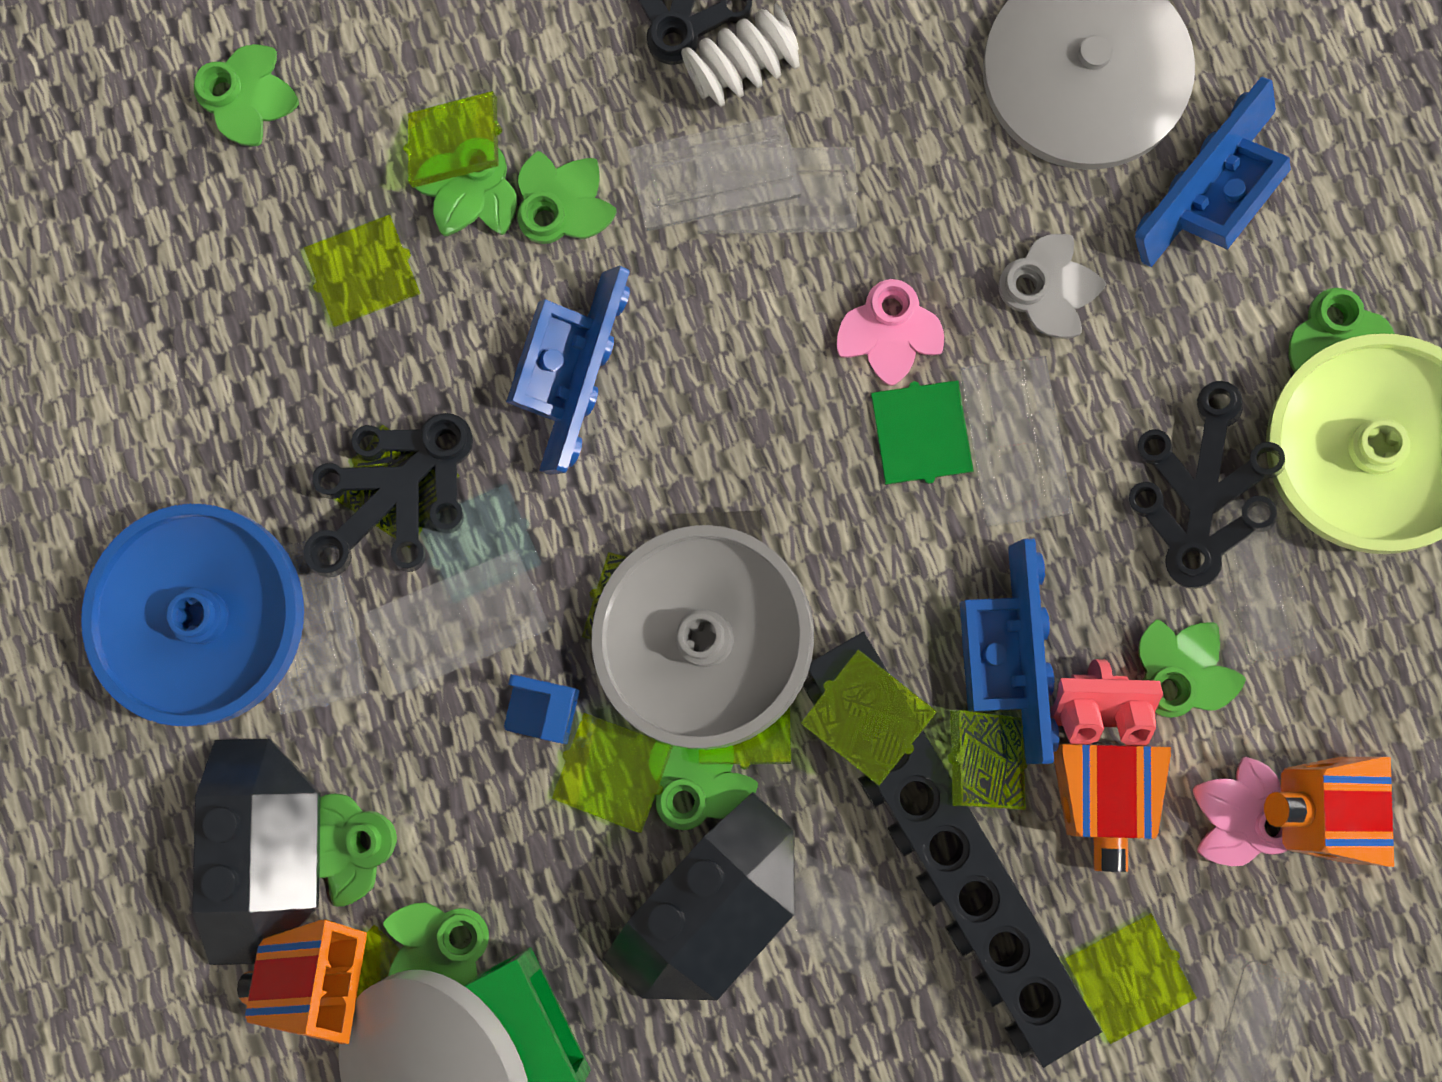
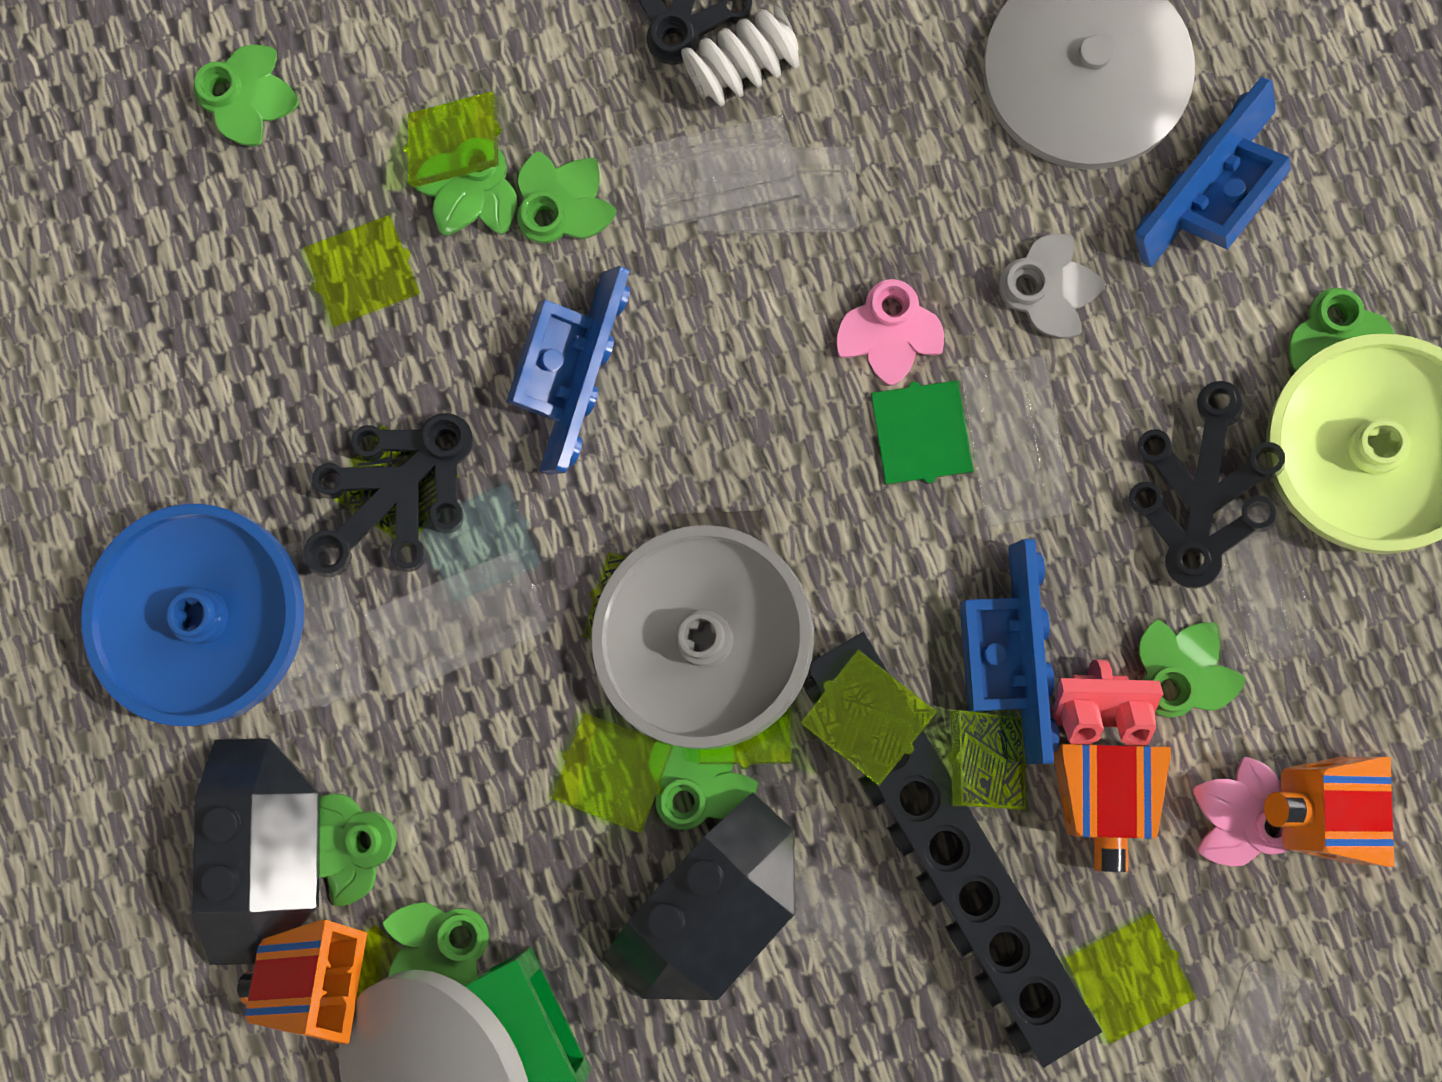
blue panel [504,674,580,744] -> none

